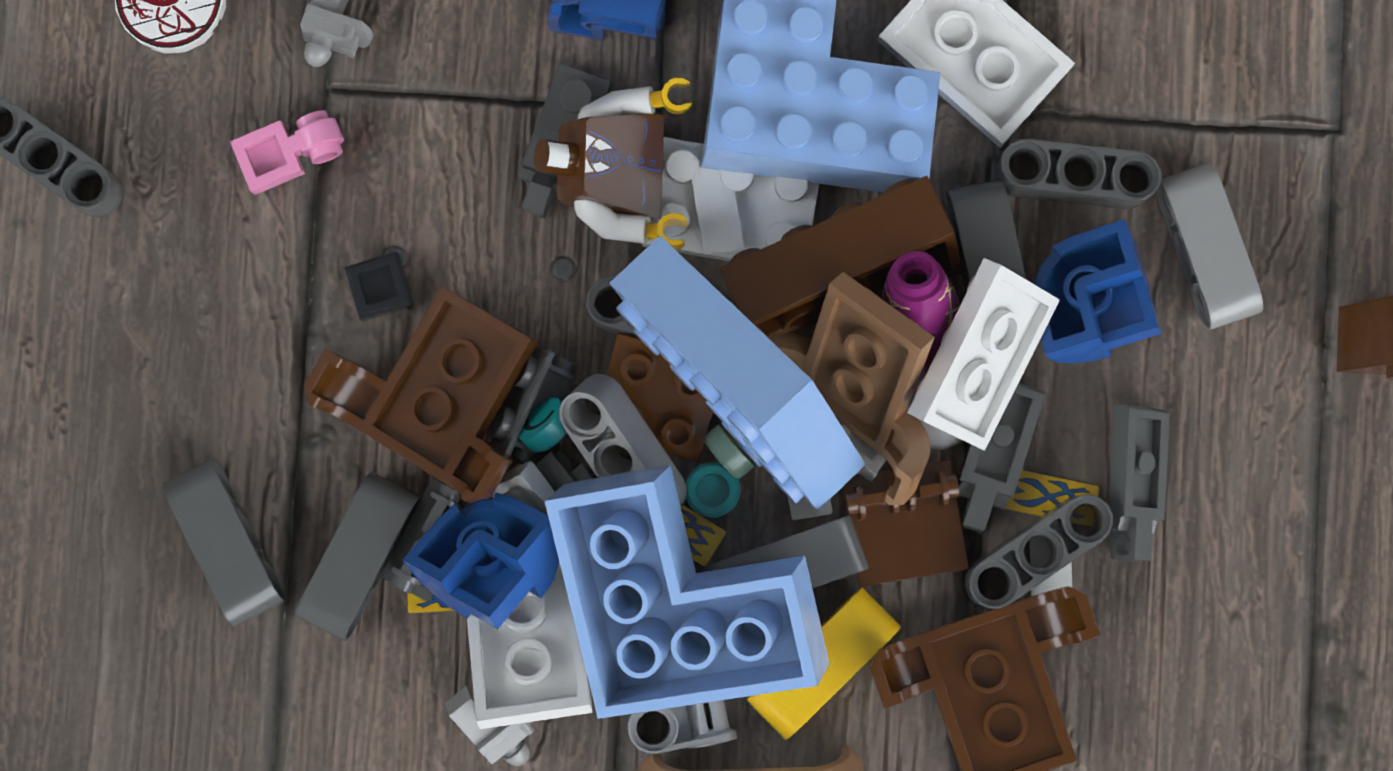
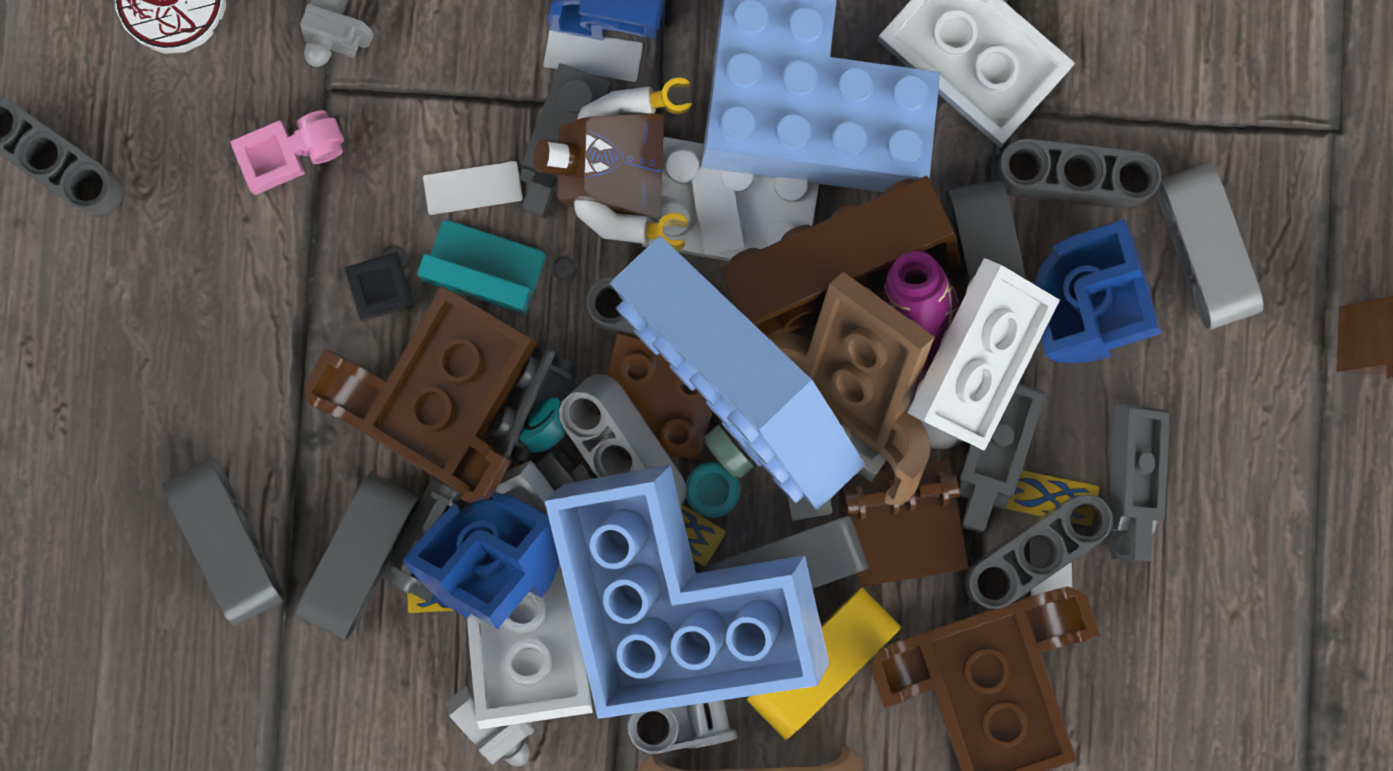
none -> teal panel [417,220,546,316]
none -> white sticker [423,161,523,215]
none -> white sticker [543,30,643,82]

